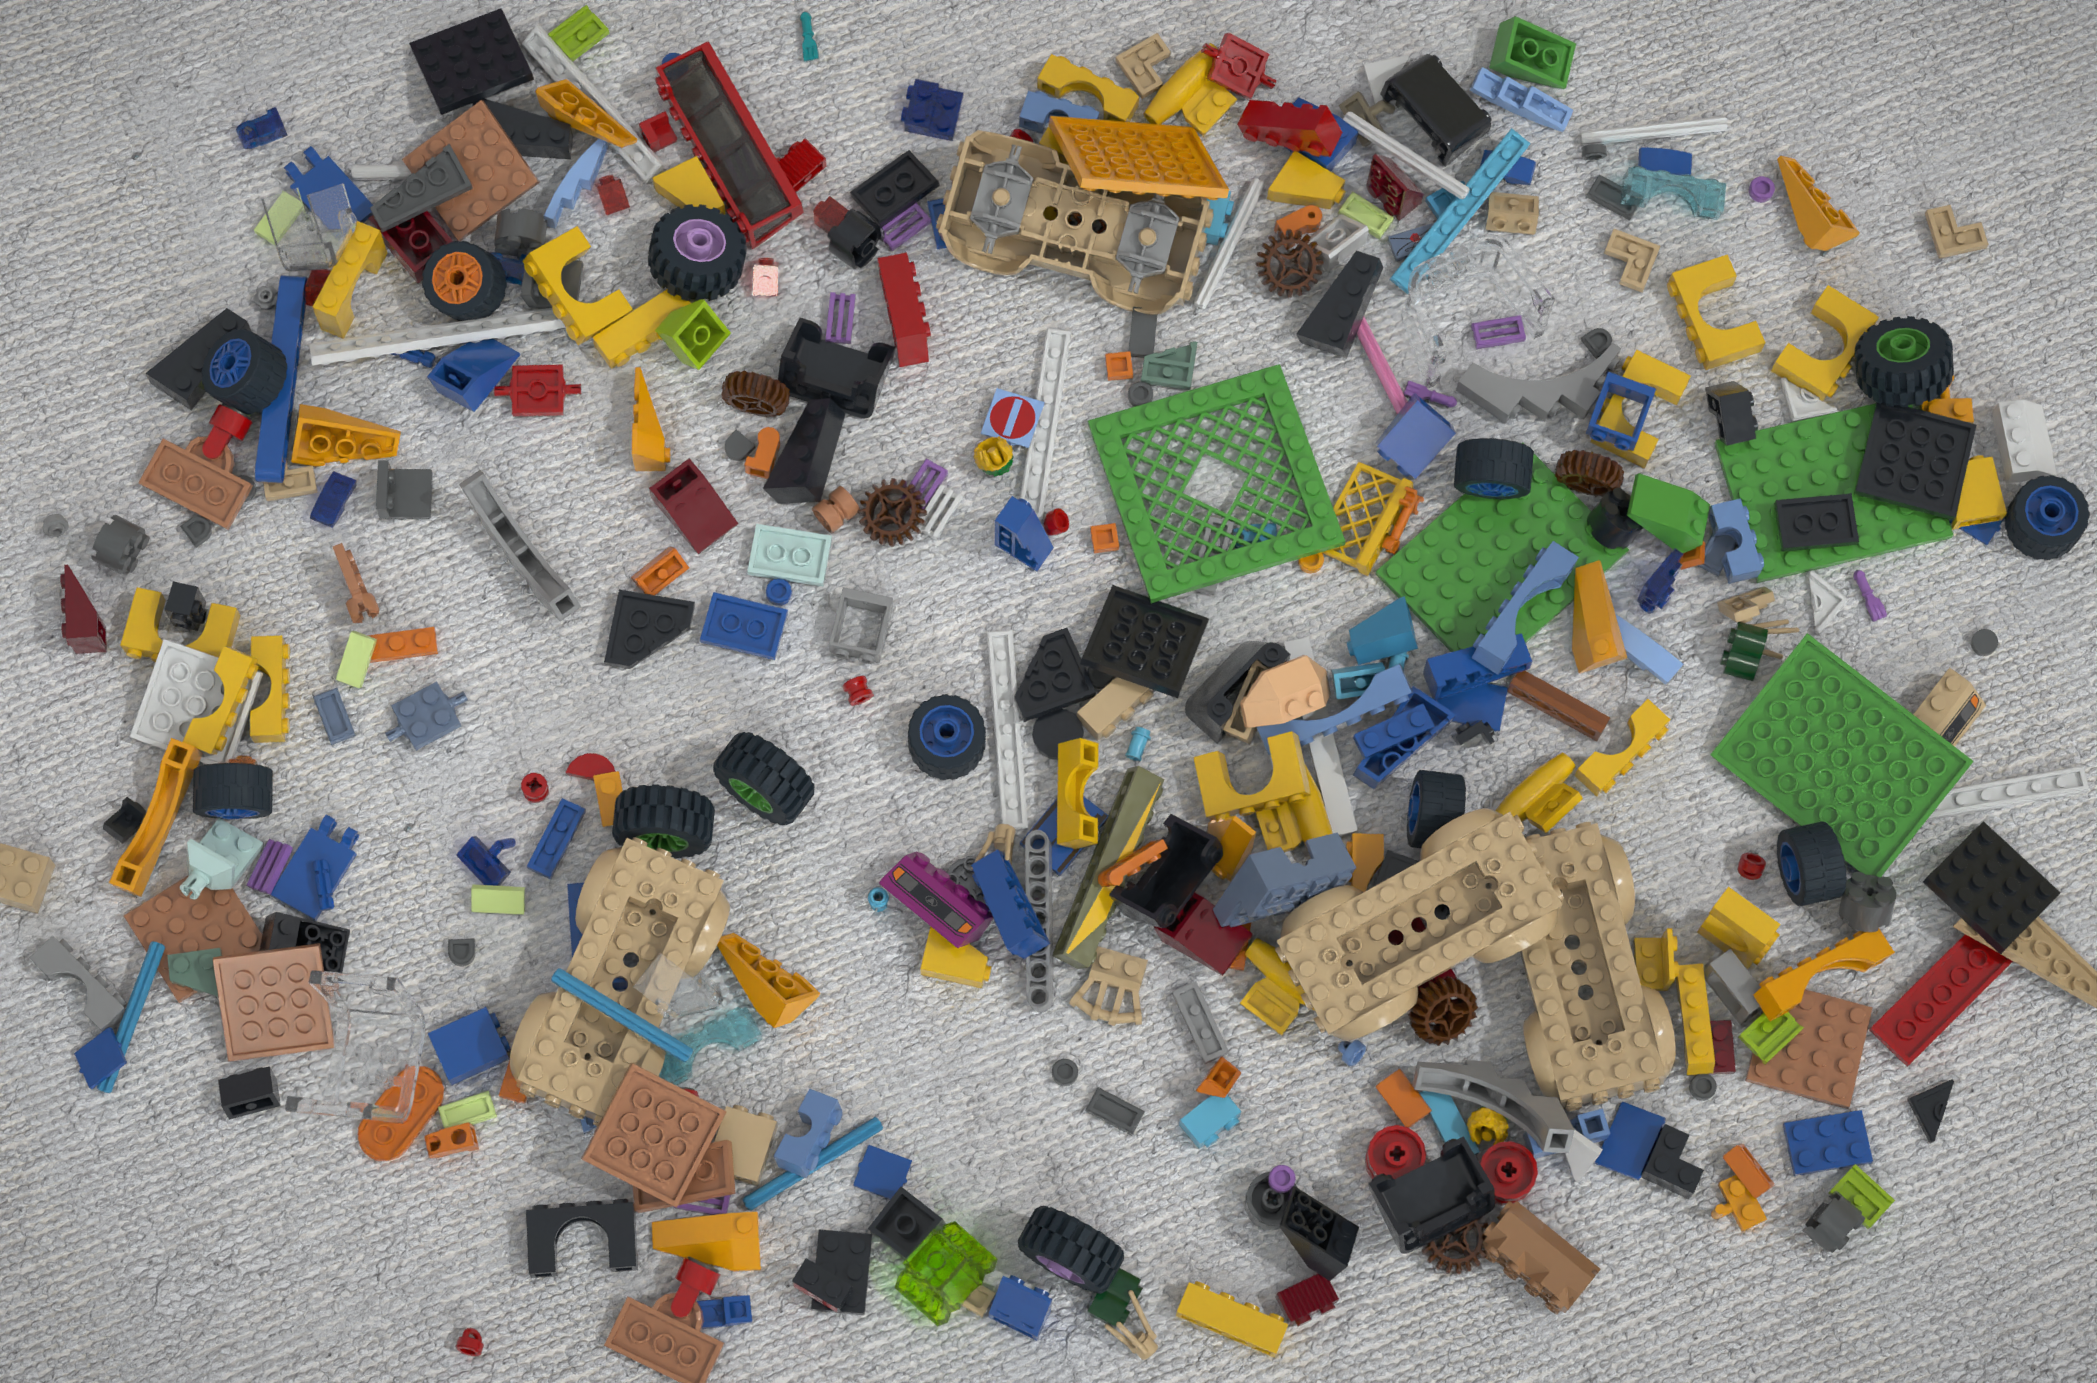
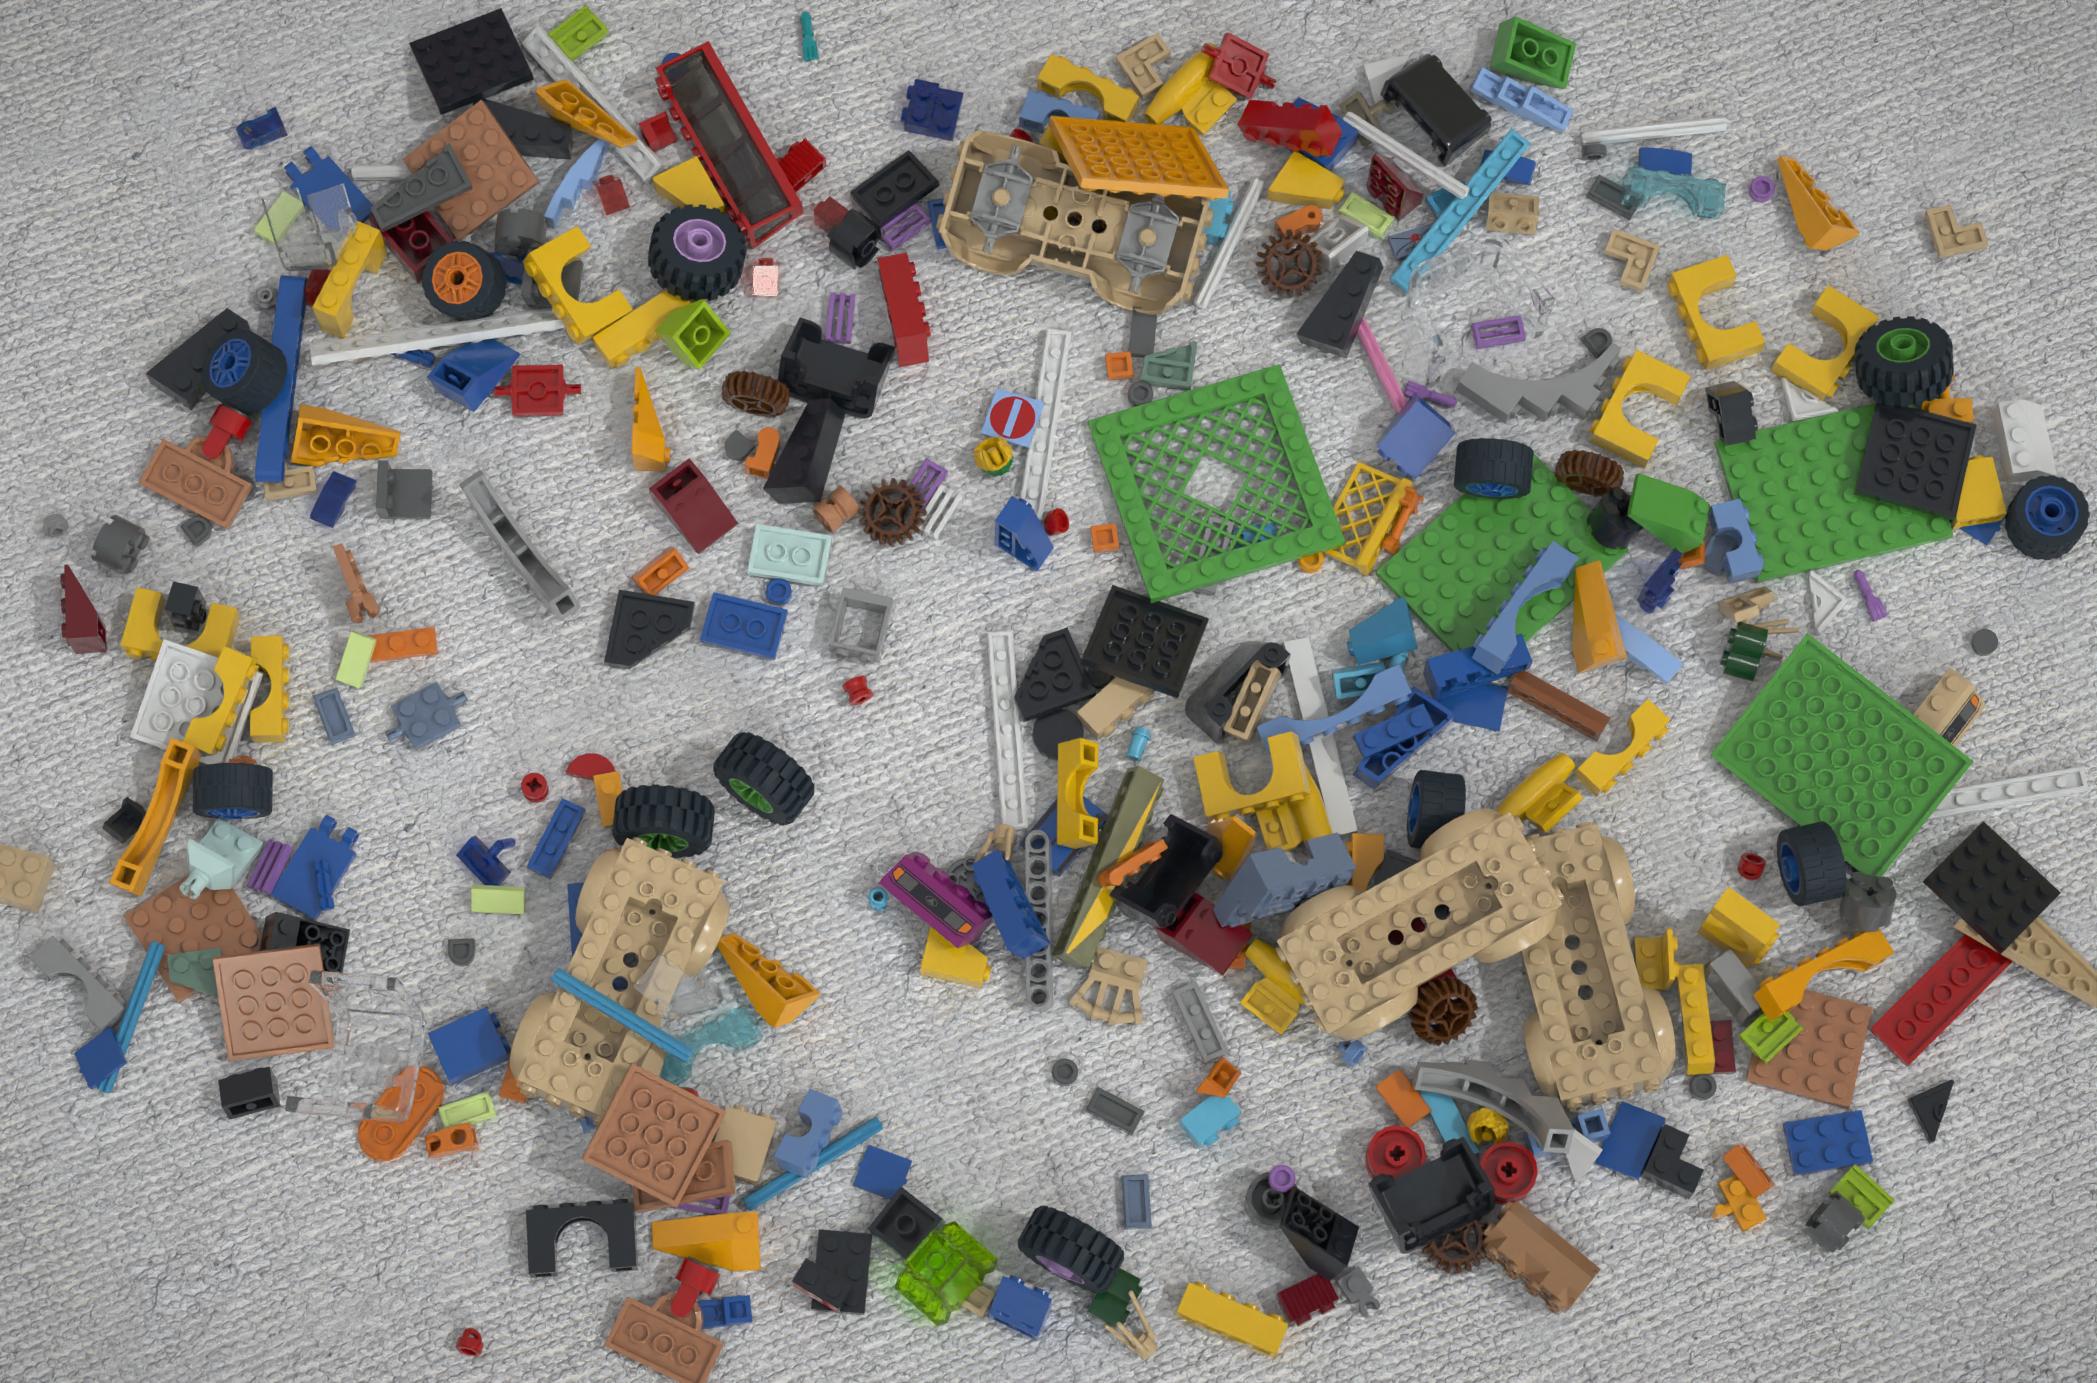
wheel [908,694,986,780] -> none
light nougat wedge [1240,655,1331,728] -> none
black bracket [1452,720,1495,745] -> none
blue window [1585,372,1656,451] -> none
black plate [1774,493,1859,551] -> none
none -> sand blue tile [1122,1174,1152,1230]
none -> flat silver plate [1336,1266,1380,1318]

